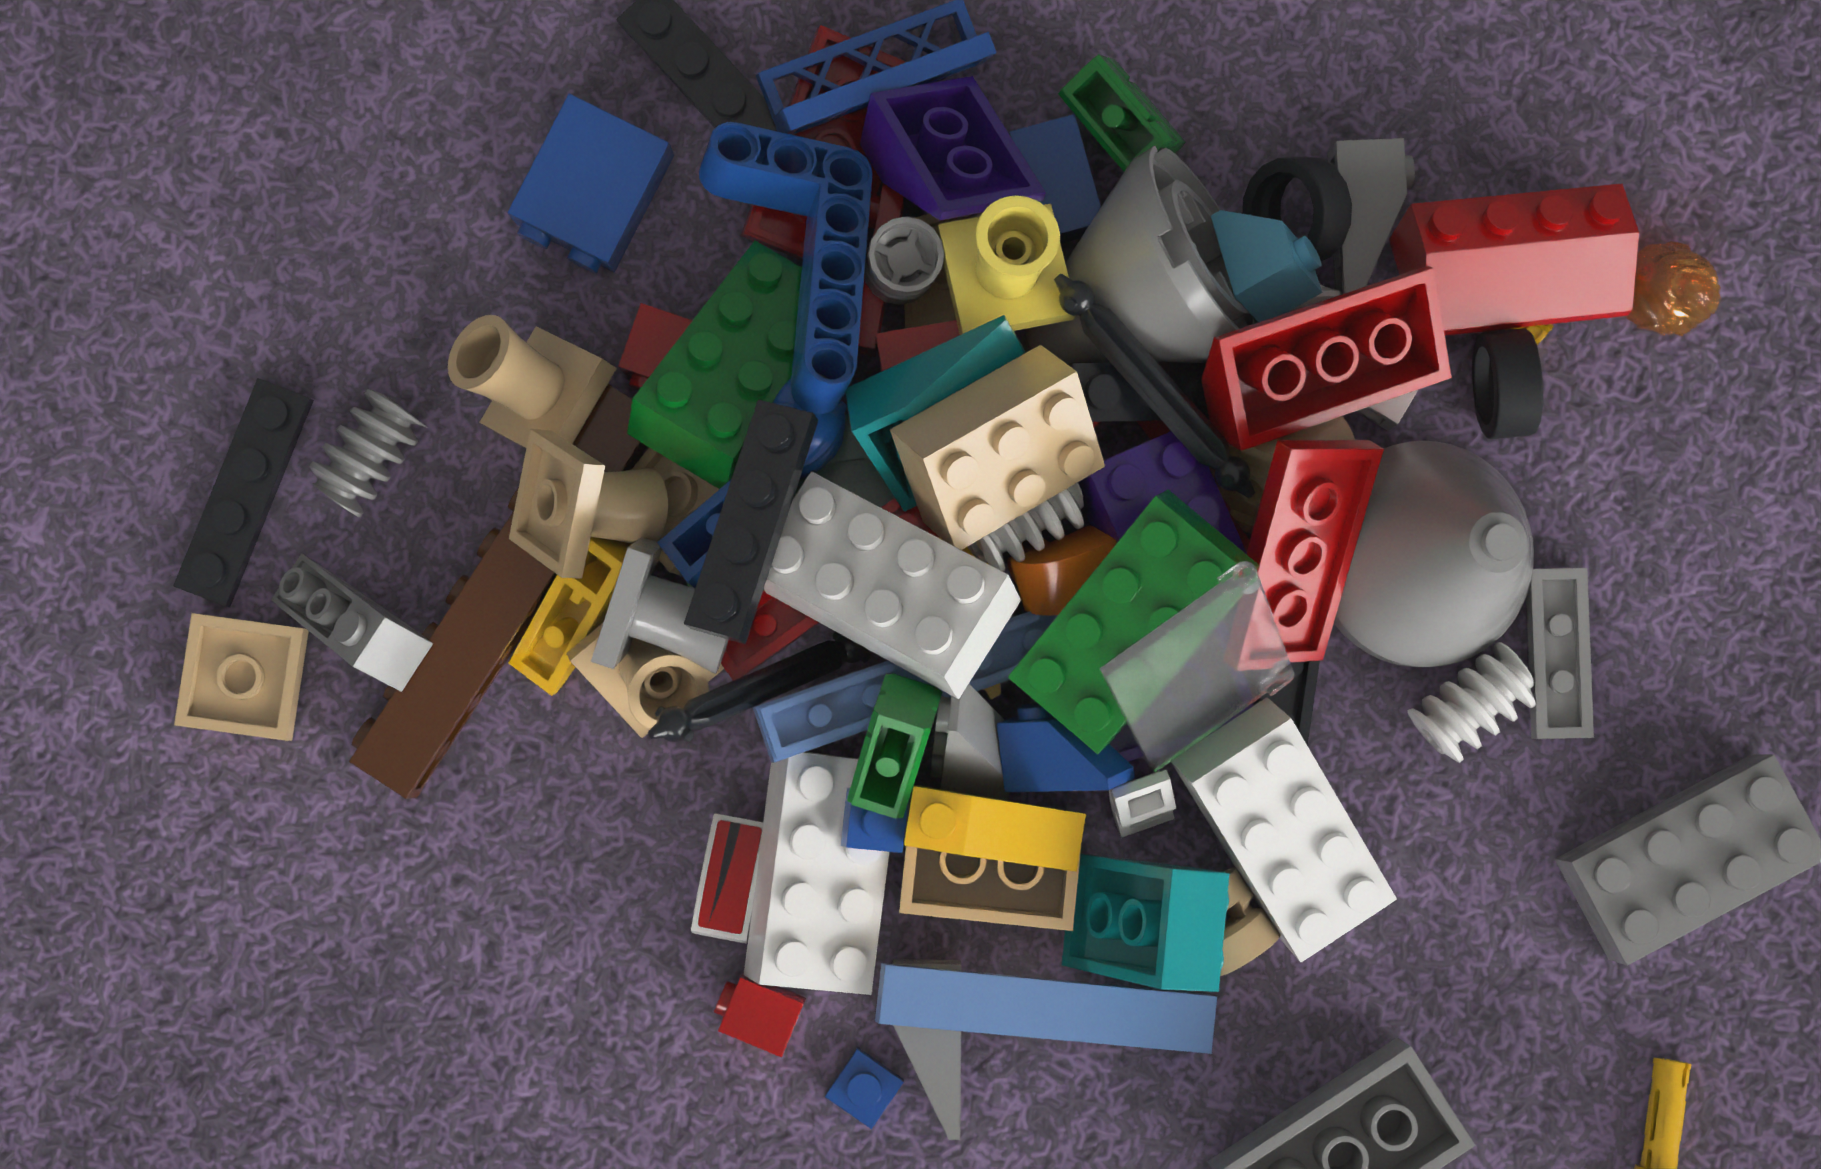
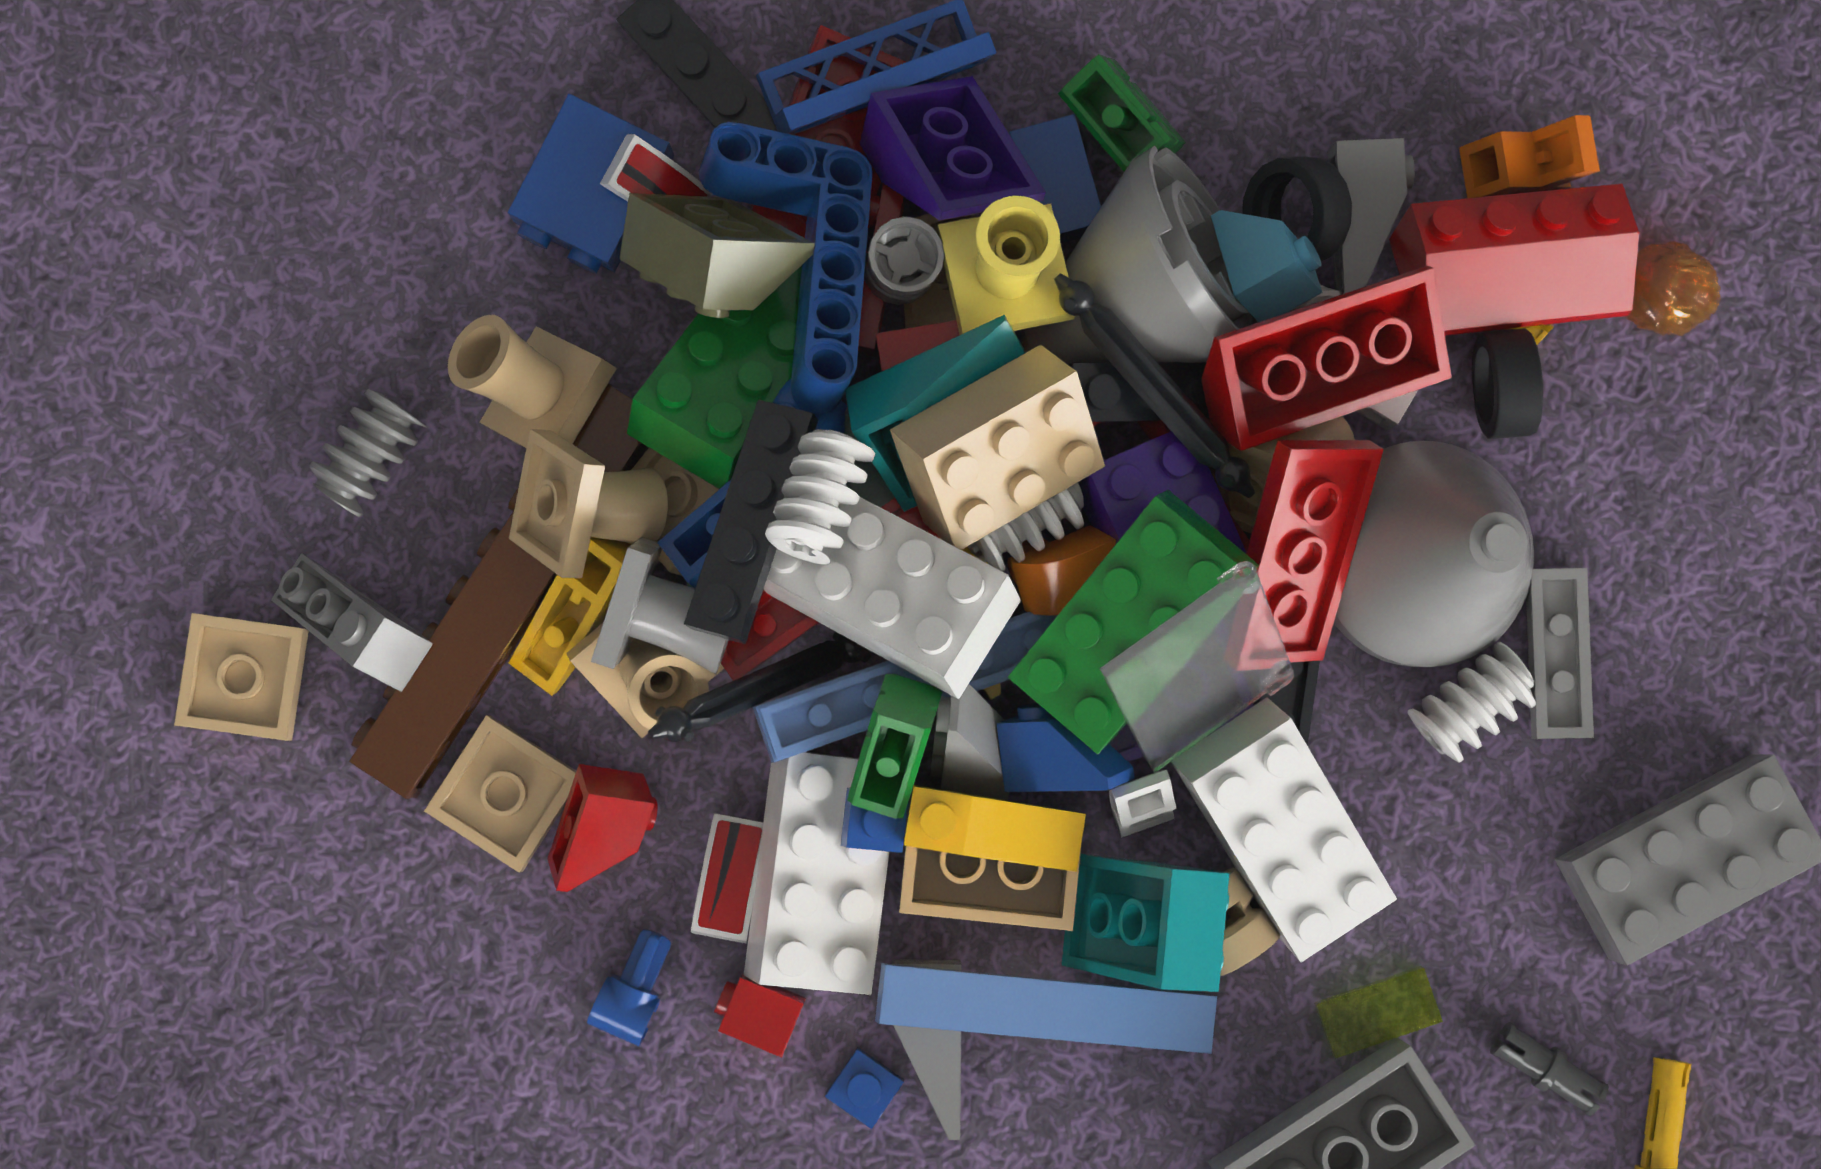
black plate [173,378,314,607] -> none
red brick [618,303,693,390] -> none
none -> tan plate [424,715,576,873]
none -> red slope [547,764,658,892]
none -> blue axle [587,929,671,1046]
none -> slope [600,134,713,202]
none -> olive slope [620,193,815,318]
none -> white piece [765,429,876,565]
none -> clear neon green tile [1314,966,1443,1059]
none -> orange brick [1459,115,1600,198]
none -> dark grey pin [1490,1022,1609,1116]

